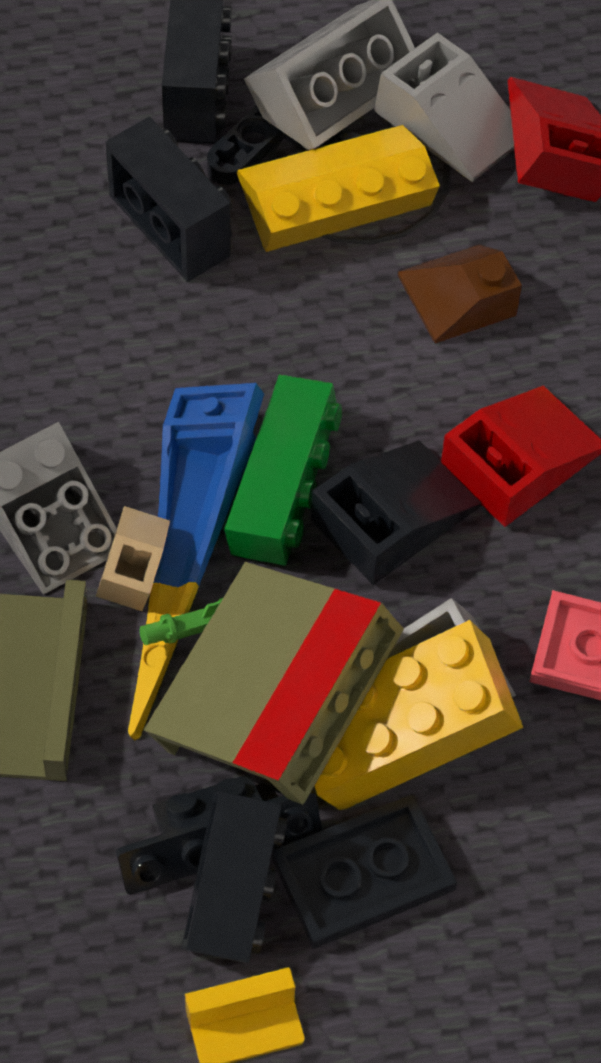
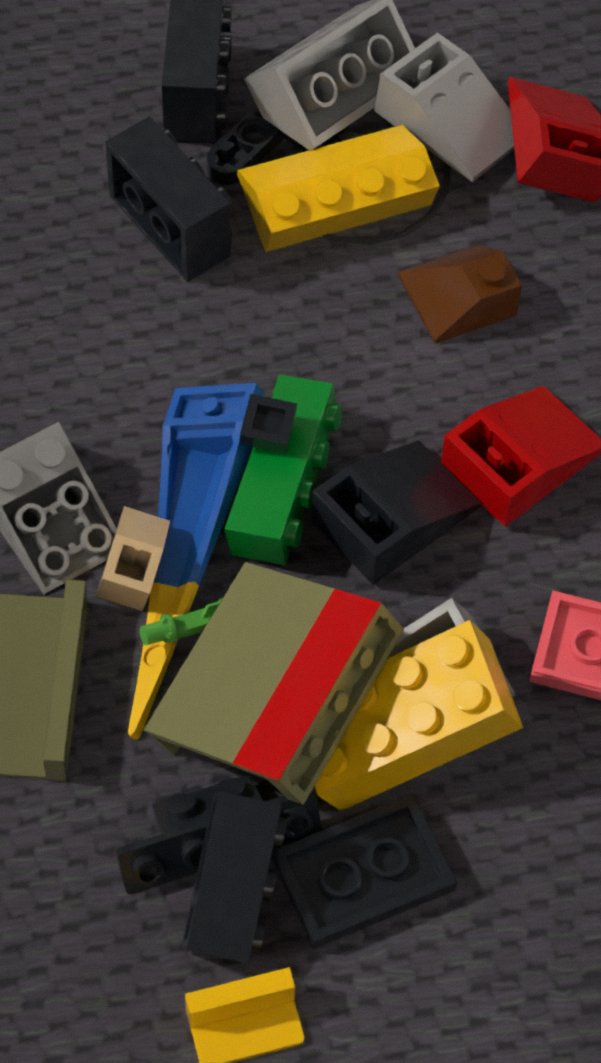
none -> black plate [239,394,297,454]

